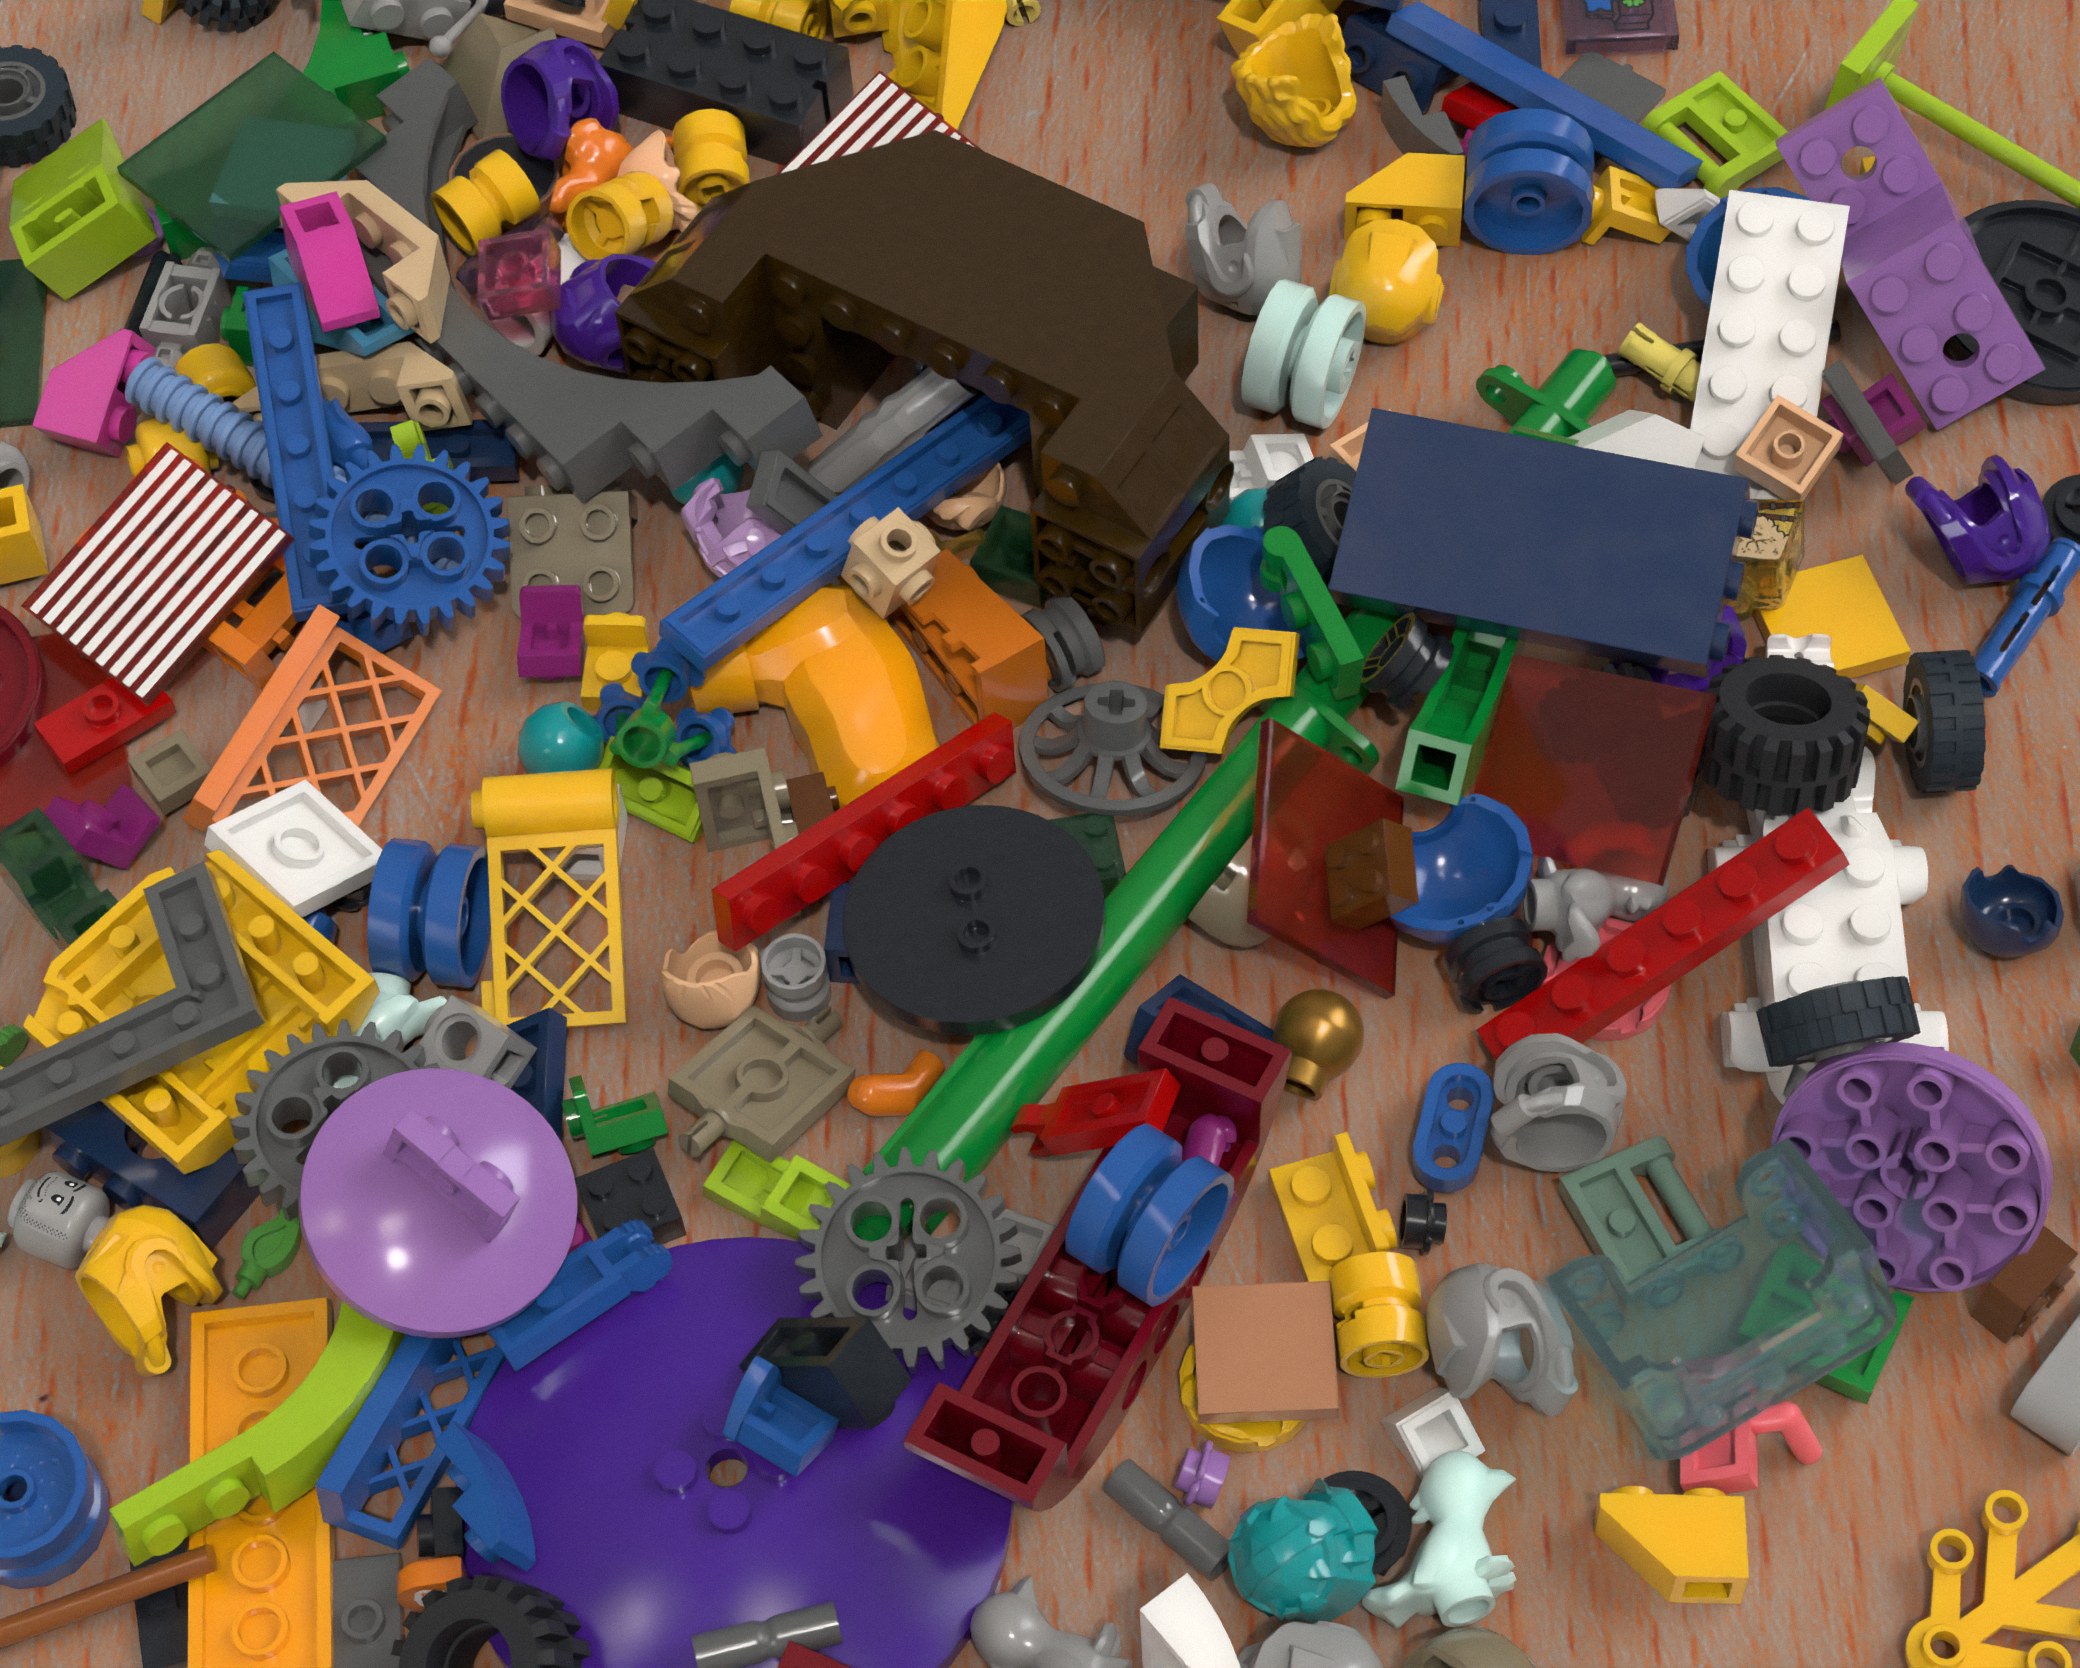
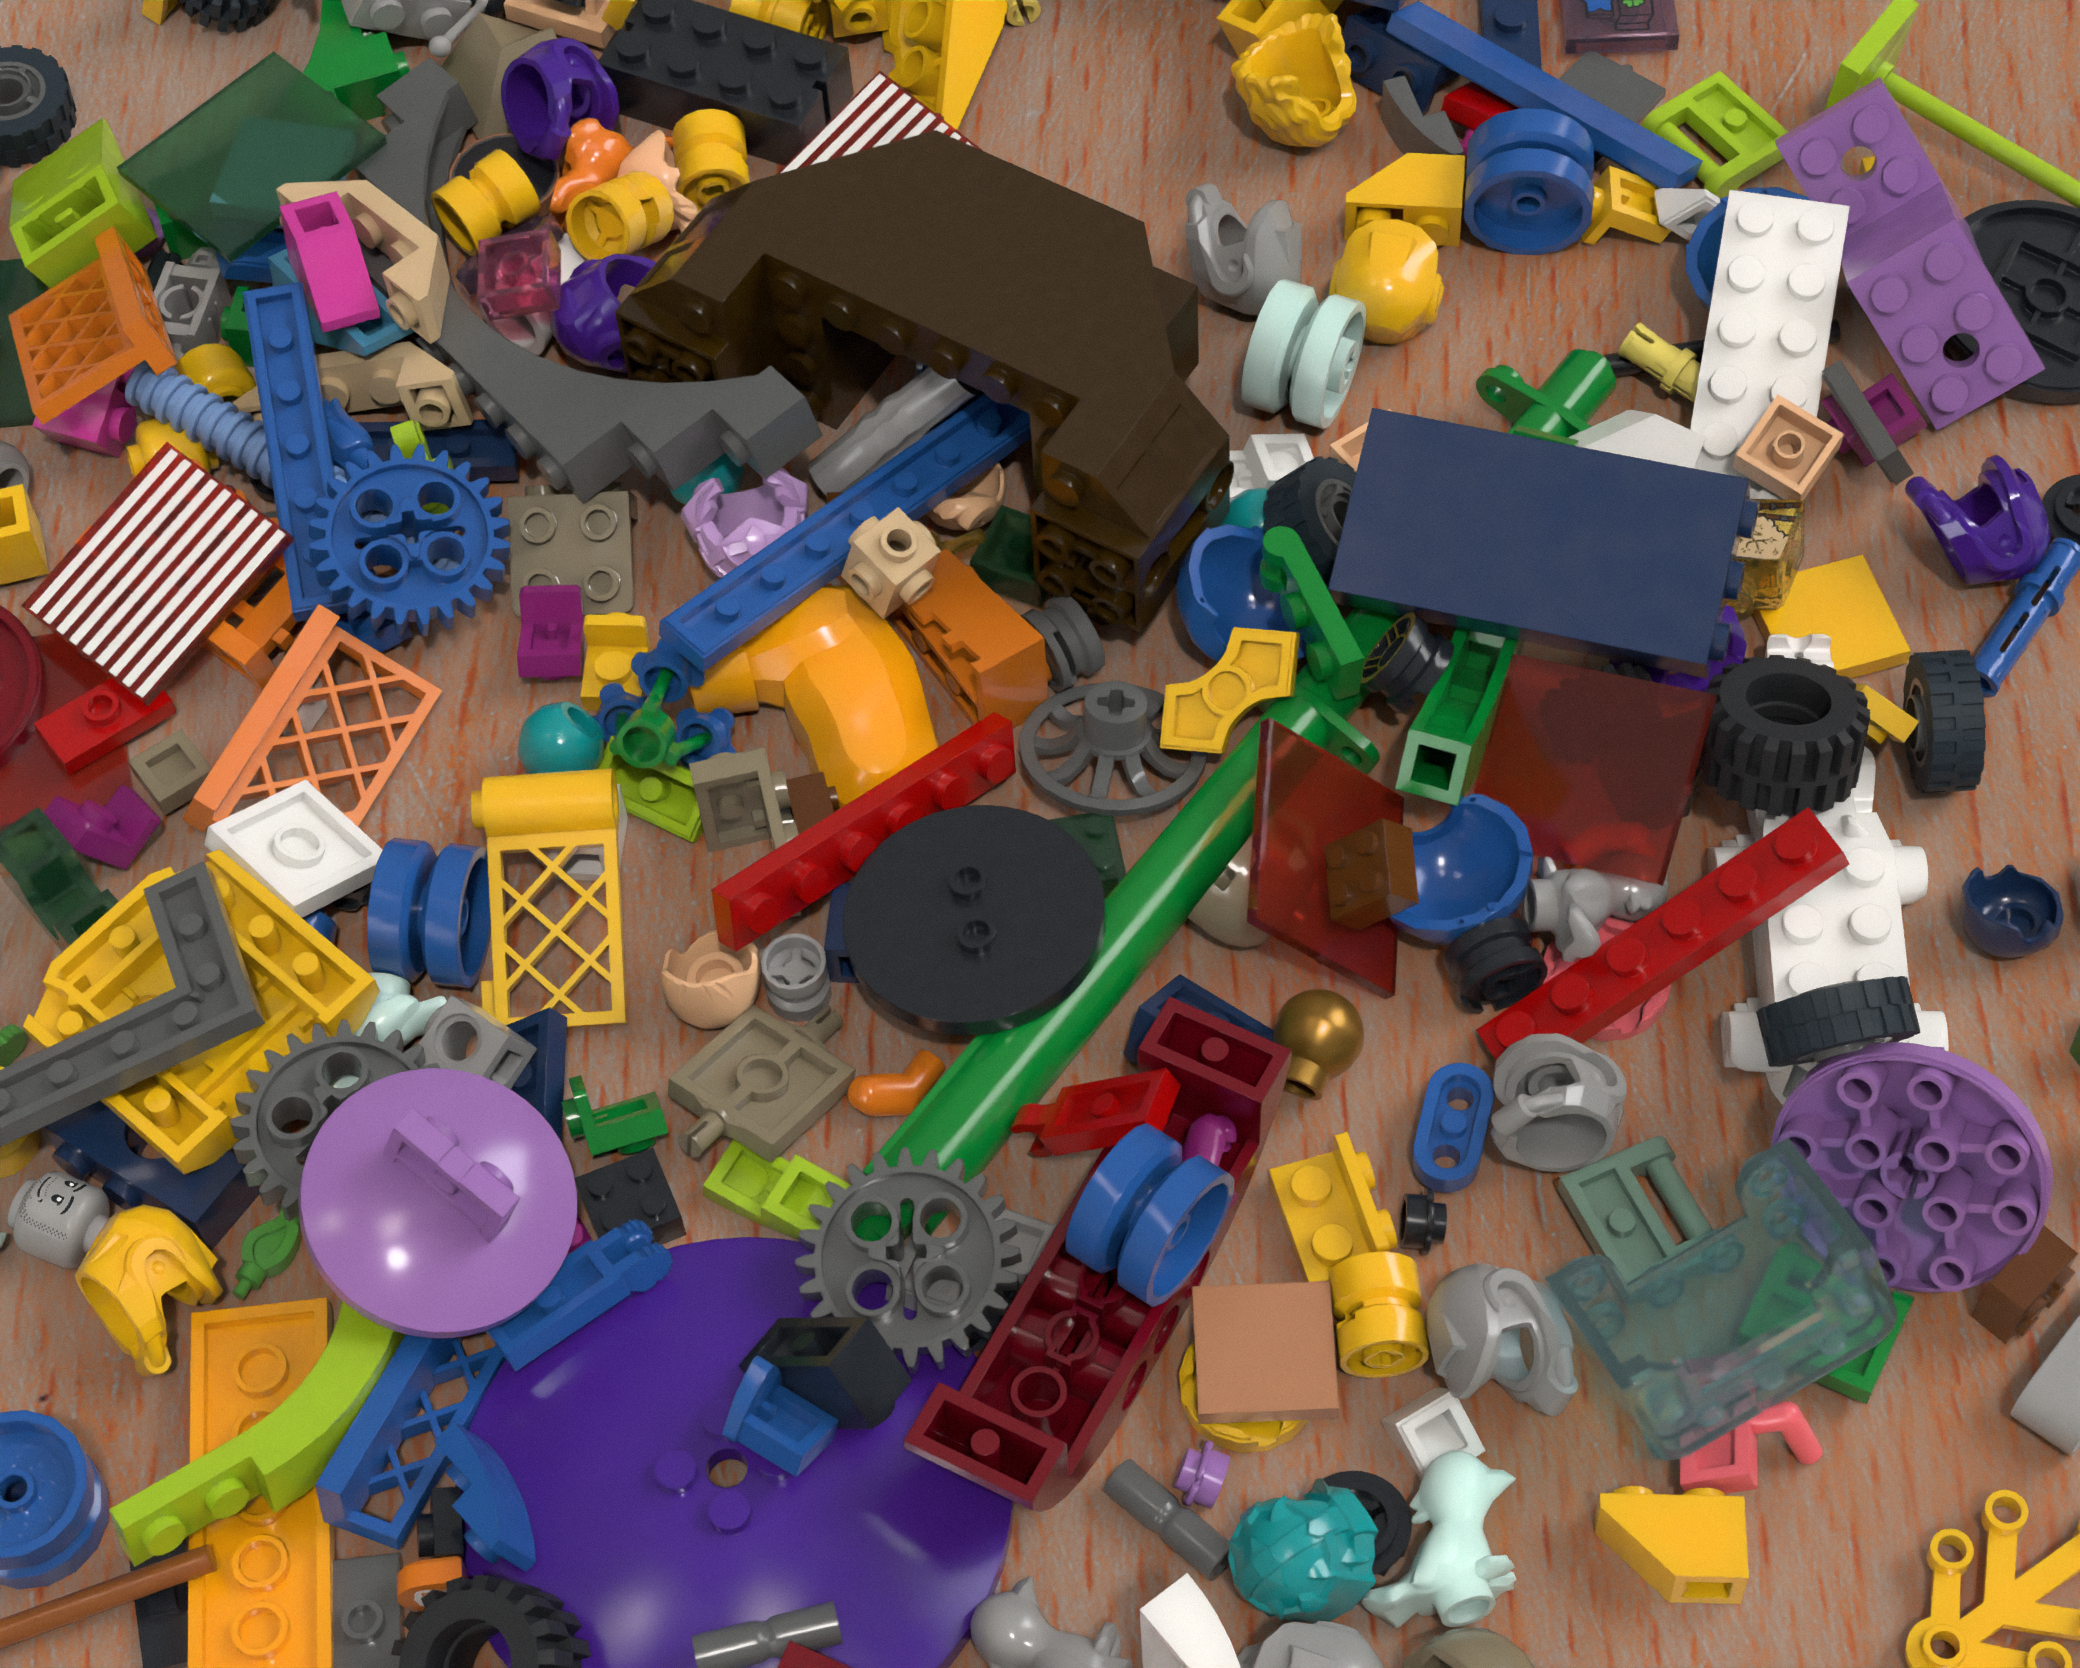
dark grey tile [746,450,838,534] -> none
none -> orange fence [8,226,177,425]

